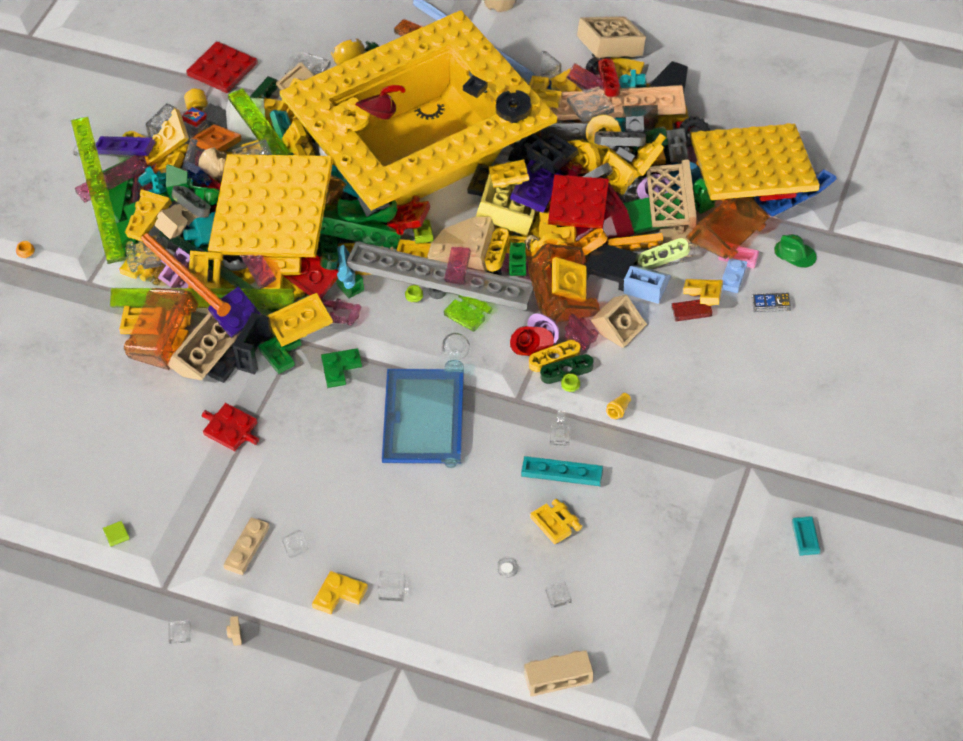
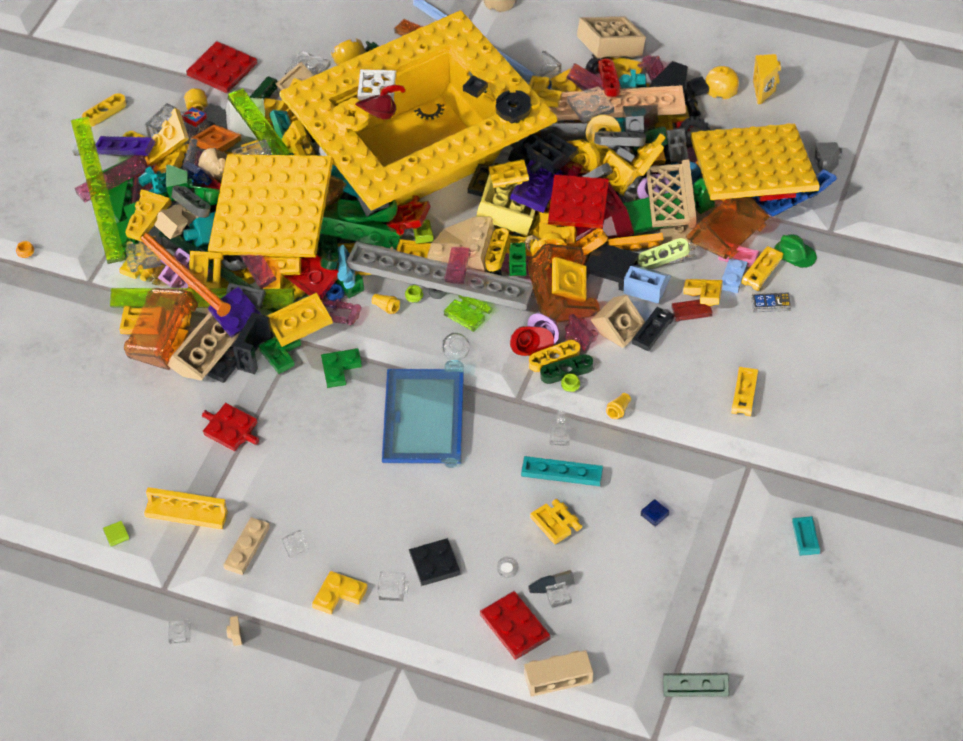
none -> yellow beam [82,93,126,127]
none -> yellow fence [144,487,228,529]
none -> dark grey tile [226,283,266,309]
none -> blue plate [326,284,344,301]
none -> white piece [358,70,396,101]
none -> yellow cone [372,294,400,314]
none -> black plate [409,538,460,586]
none -> red plate [480,591,550,660]
none -> piece [528,570,575,593]
none -> black plate [632,307,675,352]
none -> clear pink bracket [638,55,665,82]
none -> clear blue plate [640,499,669,527]
none -> plate [663,673,729,697]
none -> black pin [684,89,701,117]
none -> black plate [687,76,710,97]
none -> yellow cylinder [705,66,739,99]
none -> yellow plate [731,367,758,416]
none -> yellow plate [741,246,783,291]
none -> yellow slope [753,54,781,104]
none -> dark grey slope [815,142,842,173]

